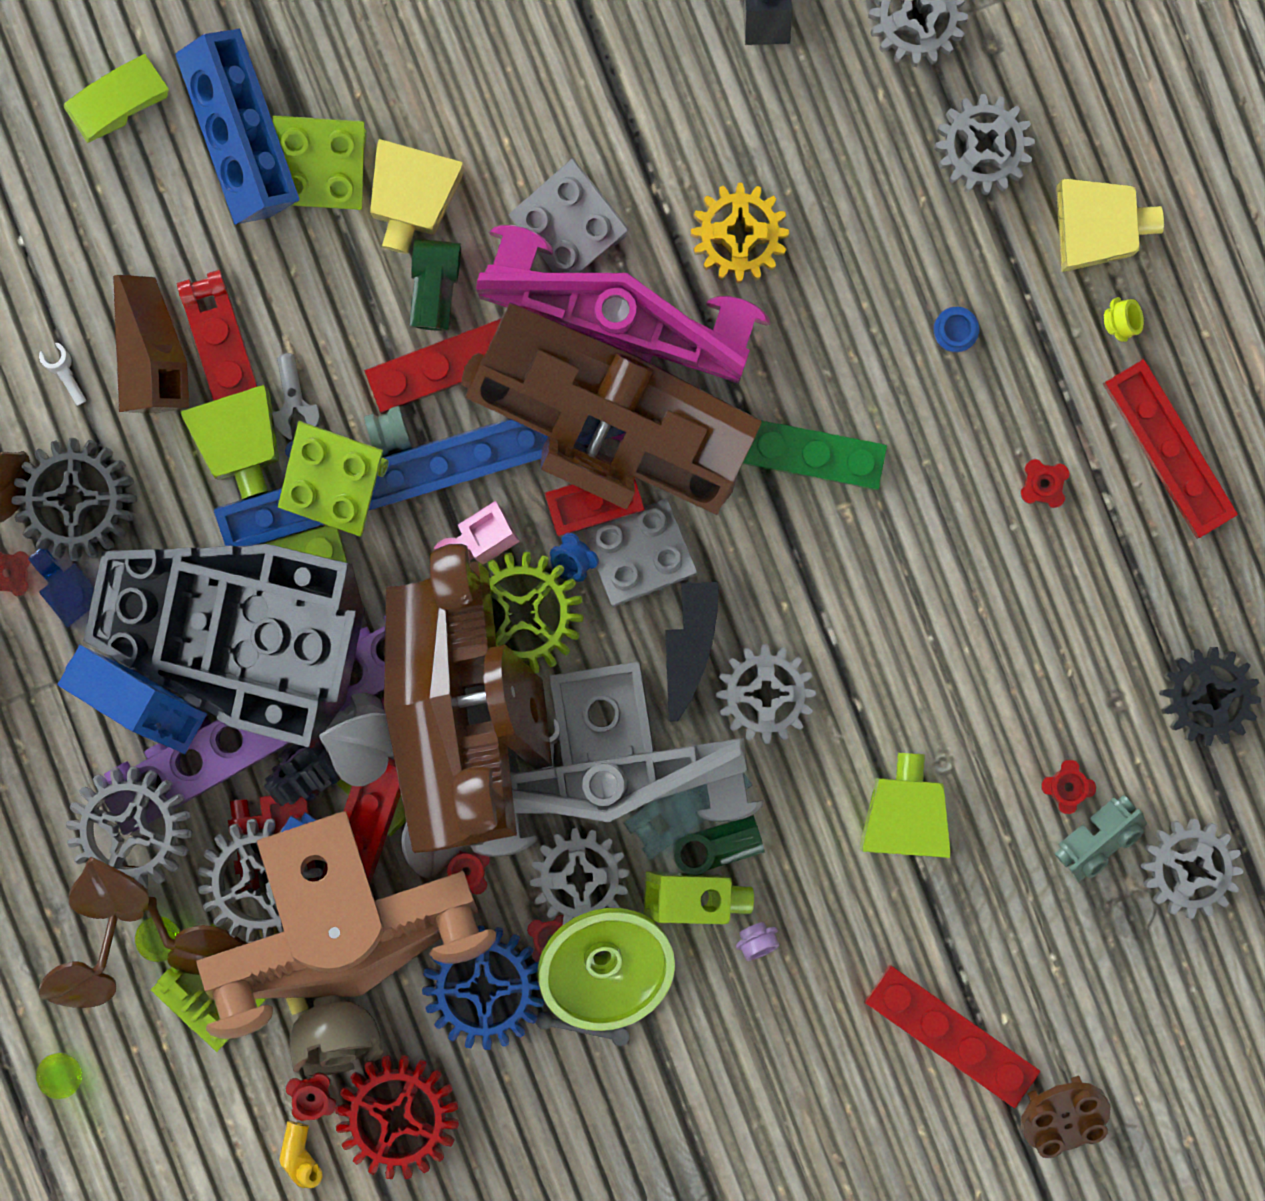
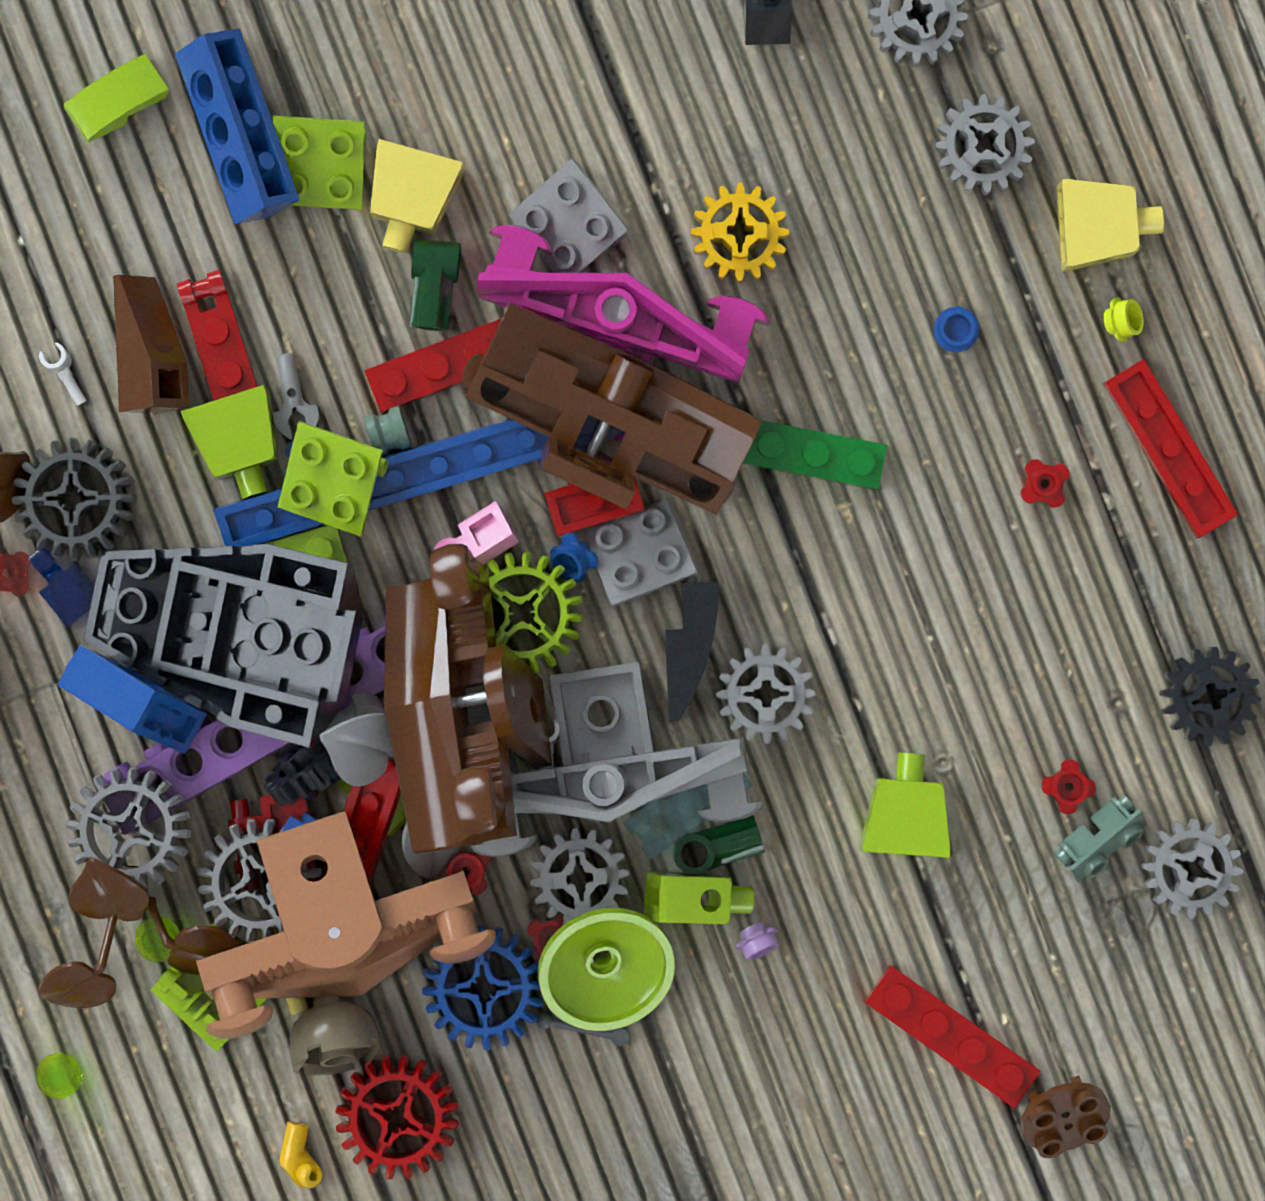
red plate [286,1073,336,1121] -> none

